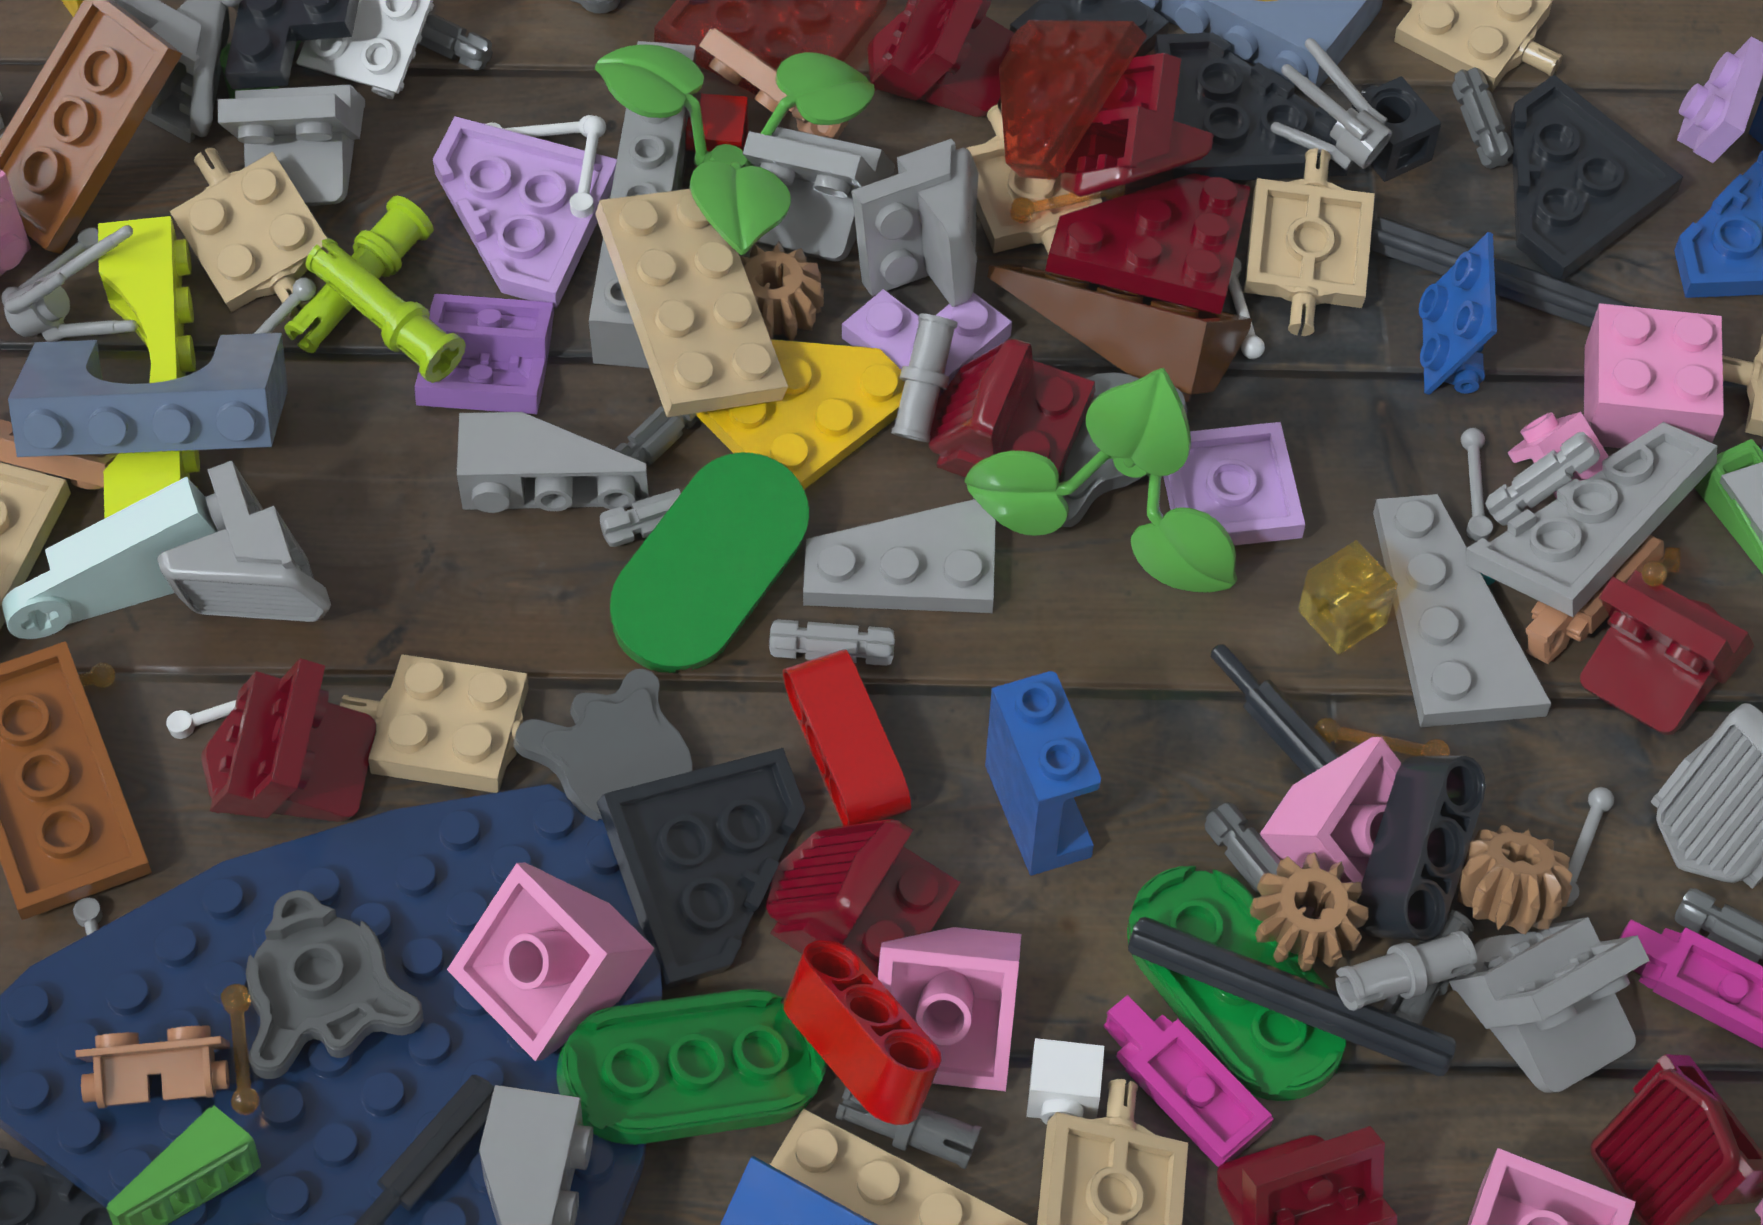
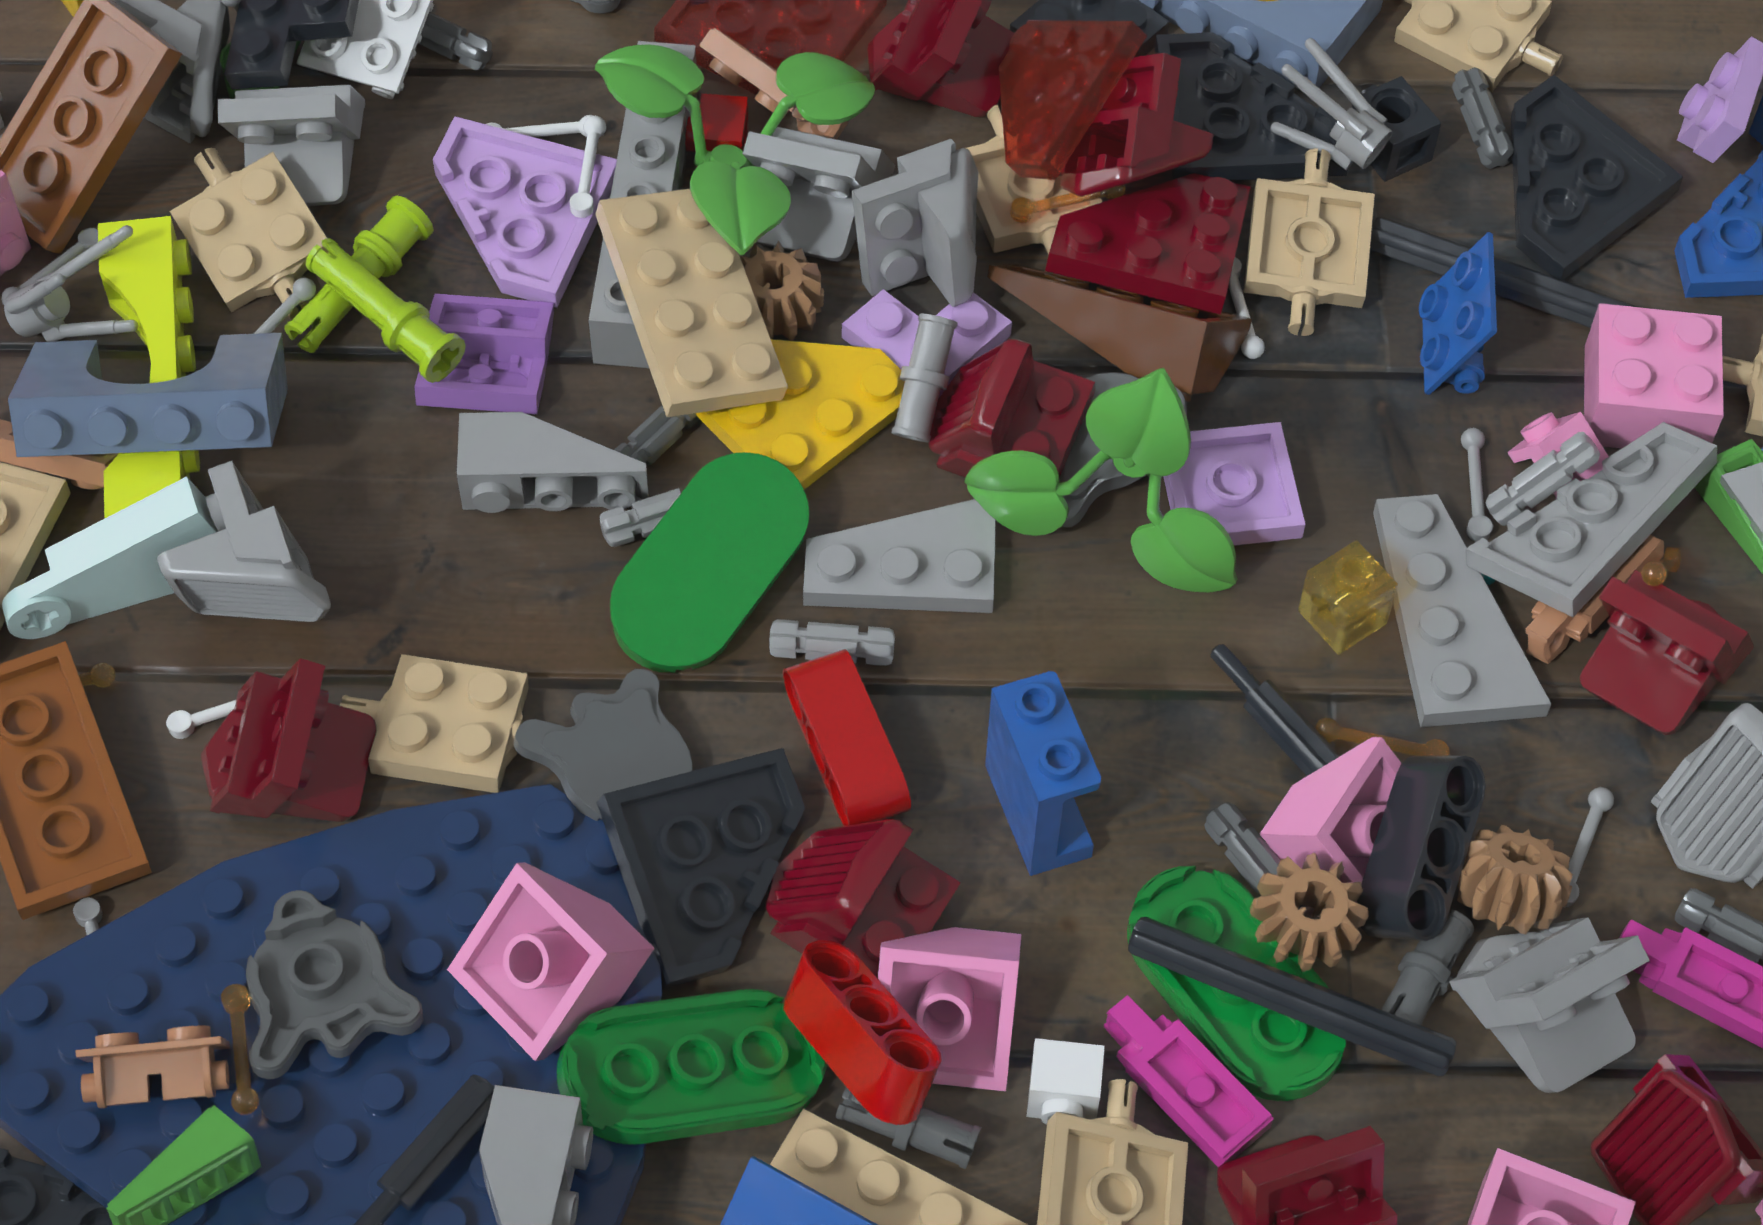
light grey pin [1336,931,1477,1011] -> none

